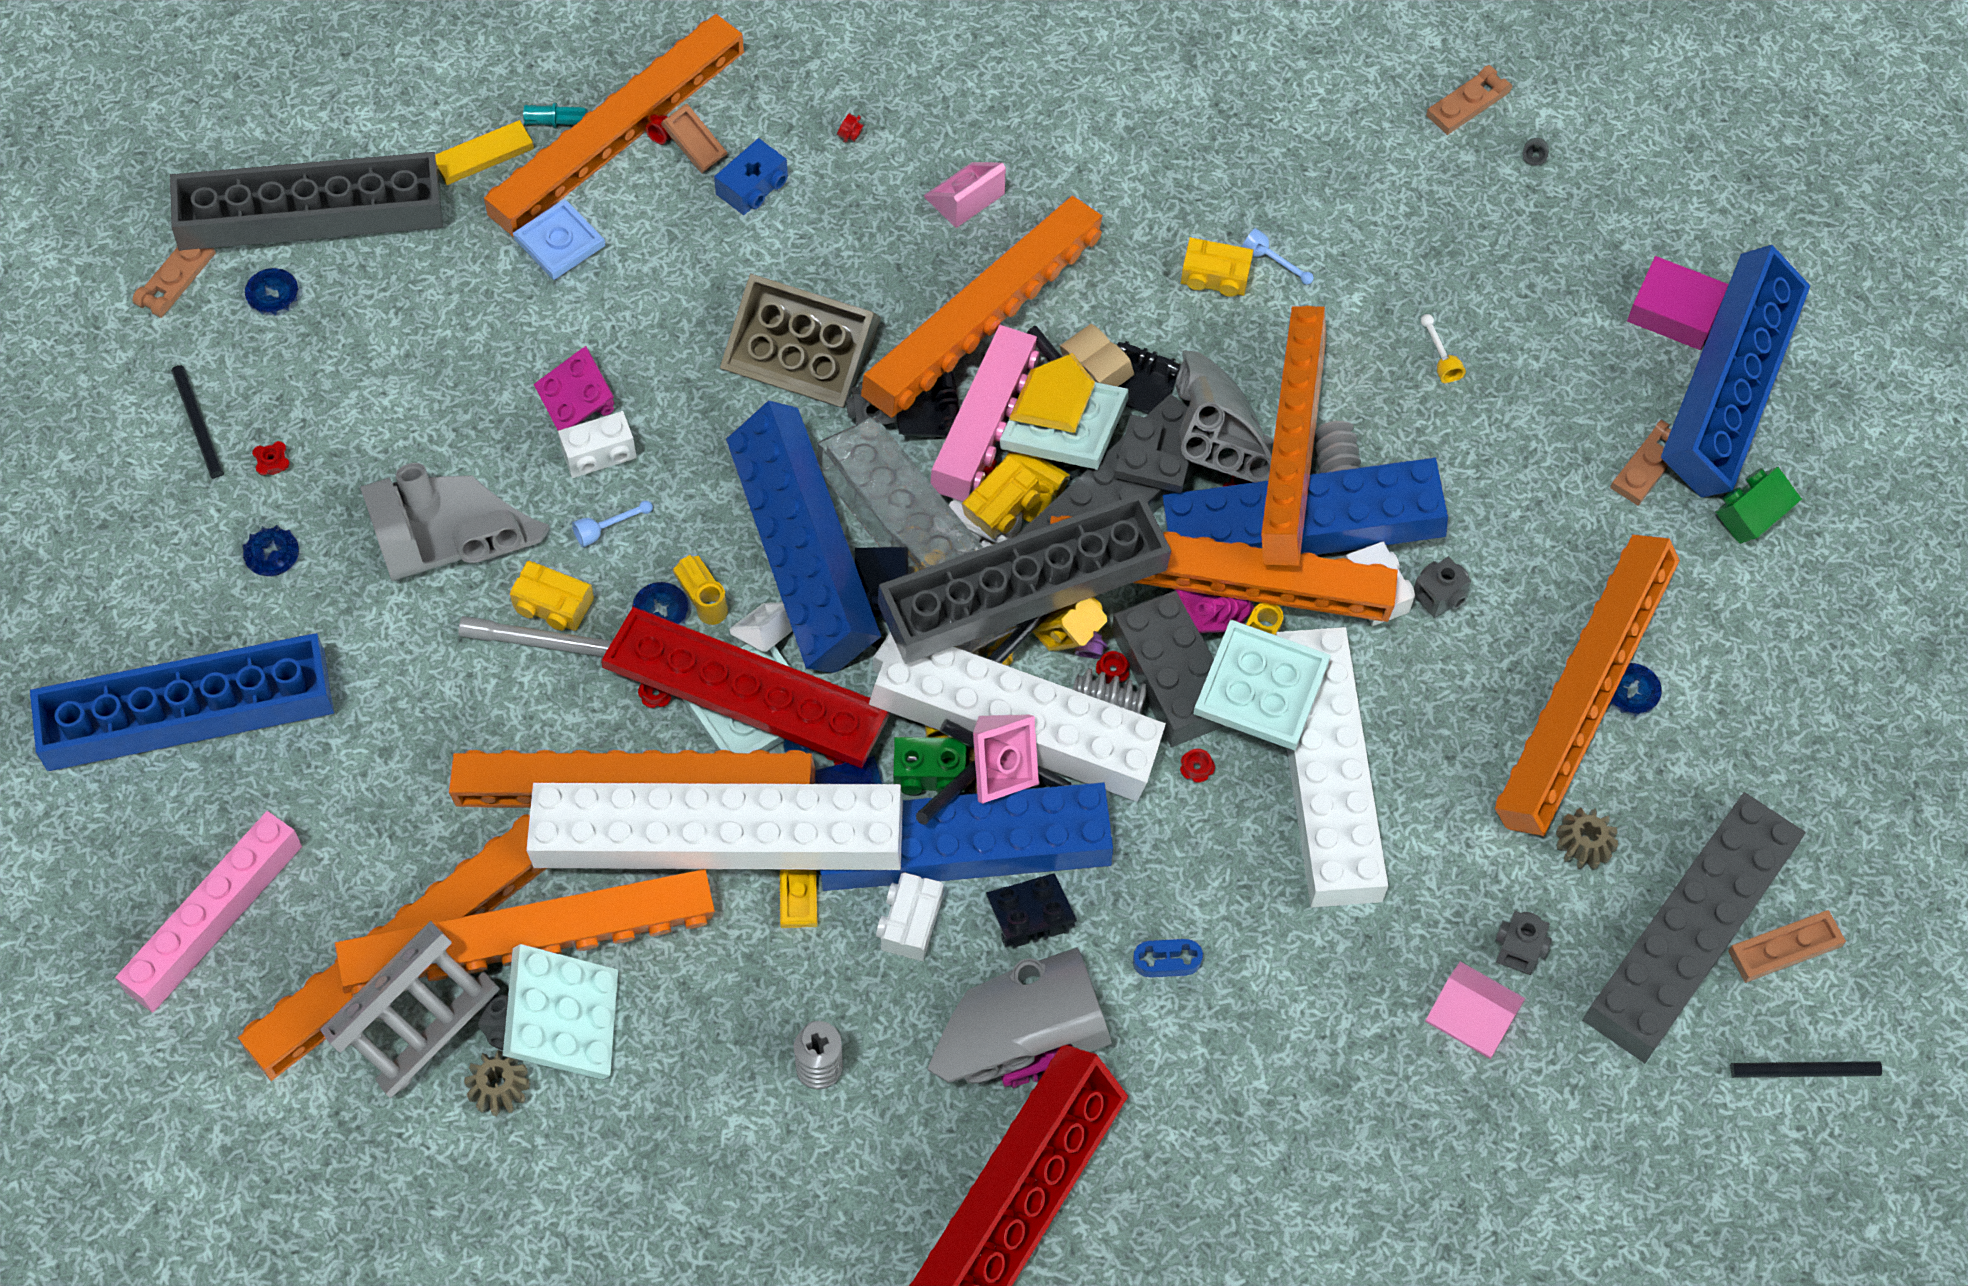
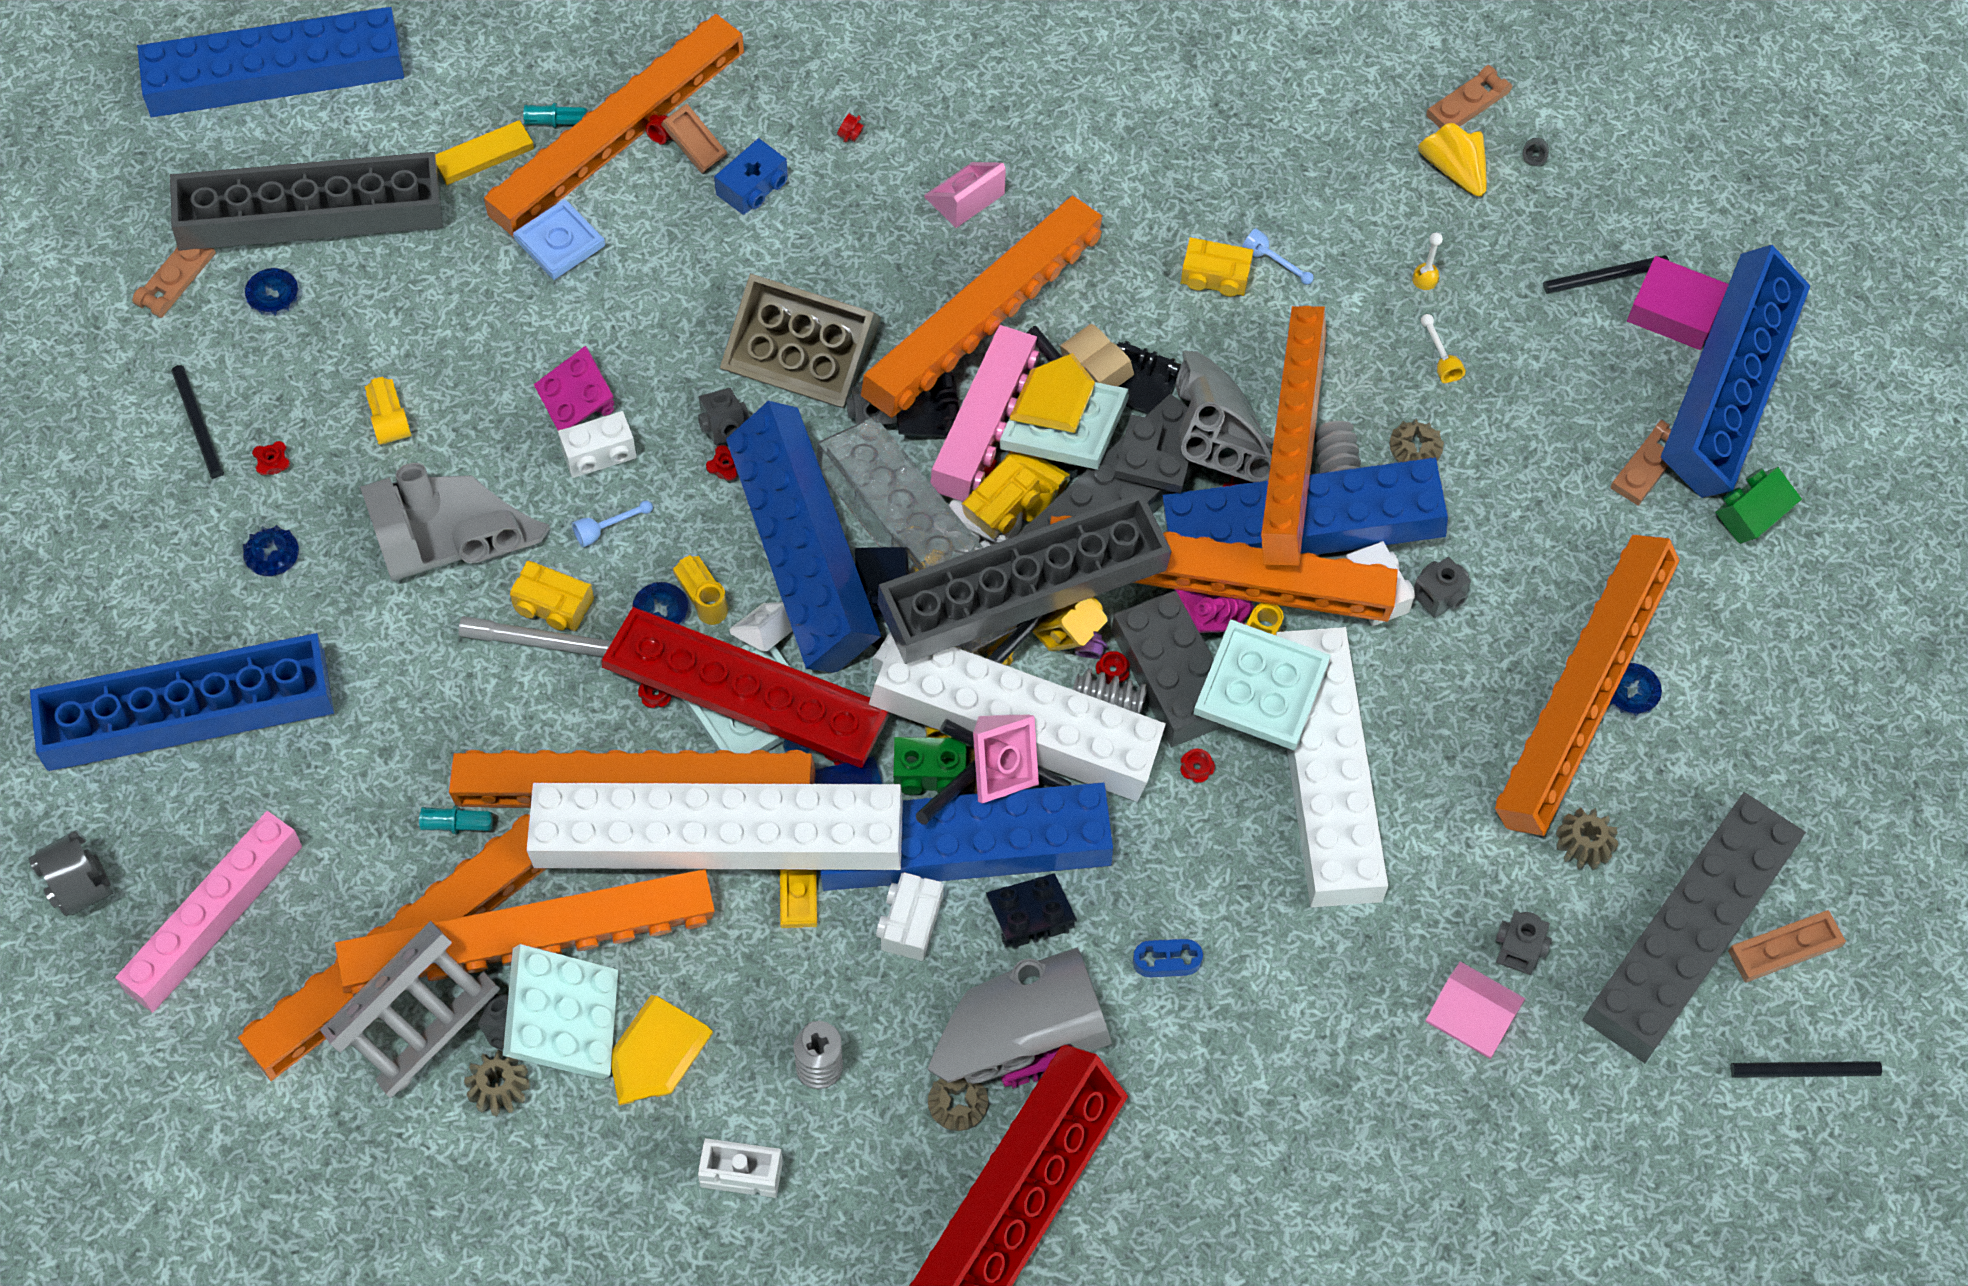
none -> dark grey brick [29,830,113,916]
none -> blue brick [137,7,404,118]
none -> yellow piece [364,377,412,445]
none -> teal axle [419,805,494,834]
none -> yellow tile [611,995,713,1106]
none -> dark grey brick [698,388,749,445]
none -> white brick [698,1138,783,1198]
none -> red plate [706,445,738,481]
none -> dark tan gear [928,1077,988,1131]
none -> dark tan gear [1389,418,1444,462]
none -> hinge [1412,232,1443,290]
none -> yellow hat [1418,123,1487,197]
none -> black bar [1543,255,1669,294]

